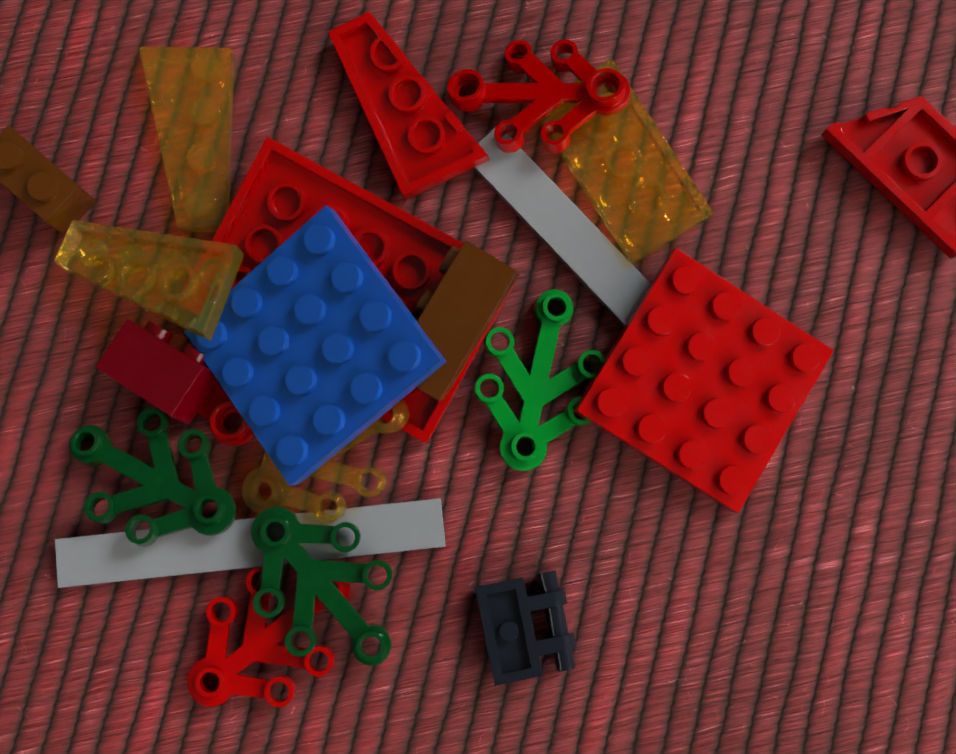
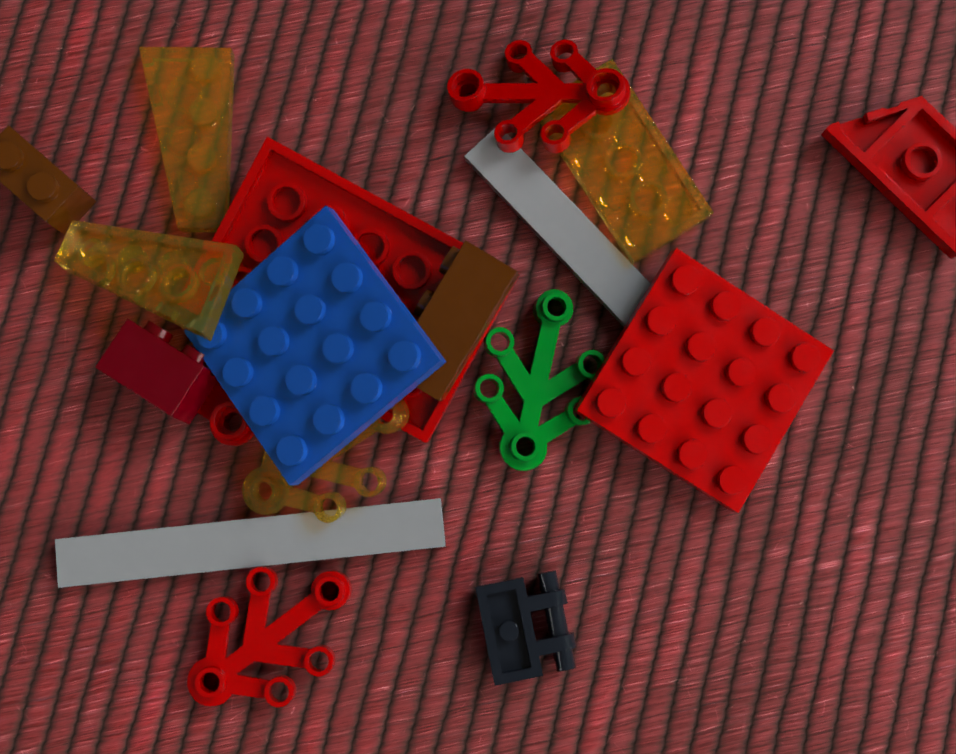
dark green plant [69,408,236,547] -> none
dark green plant [251,507,392,666] -> none
red wing [328,11,490,200] -> none

